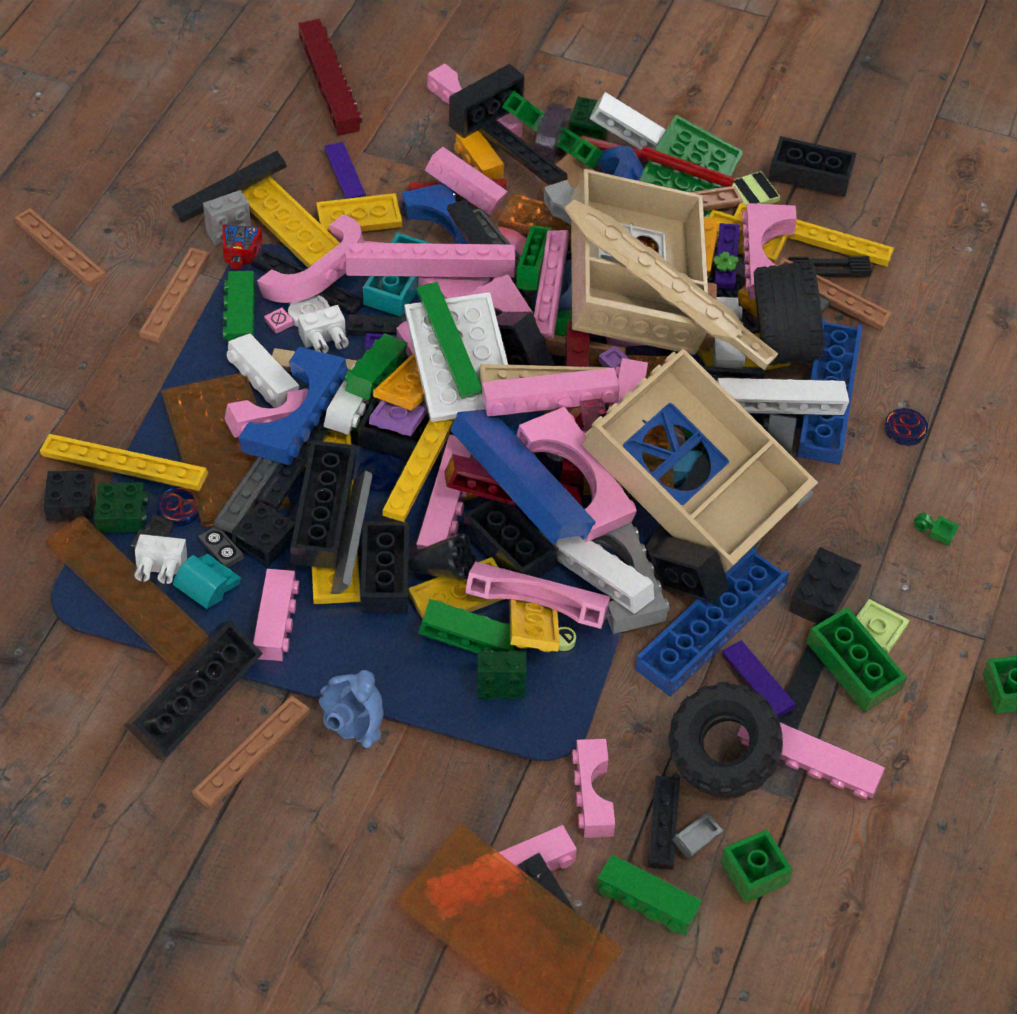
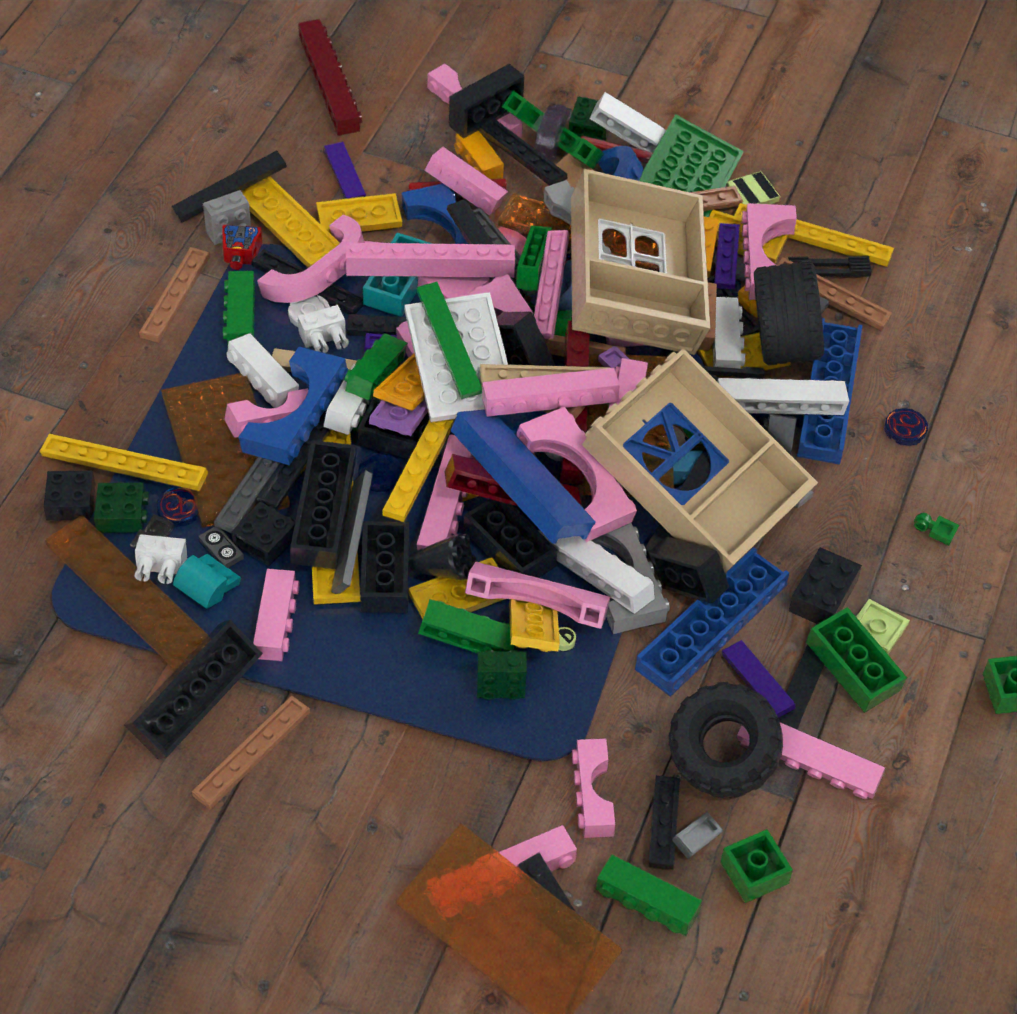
nougat tile [14,208,106,287] -> none
bright pink tile [264,308,294,334] -> none
medium blue piece [319,670,384,748] -> none
tan plate [564,200,778,370] -> none
clear pink leg [579,398,606,434] -> none
red axle [640,147,734,187] -> none
bright green plant [713,251,738,272] -> none
black brick [769,136,857,197] -> none

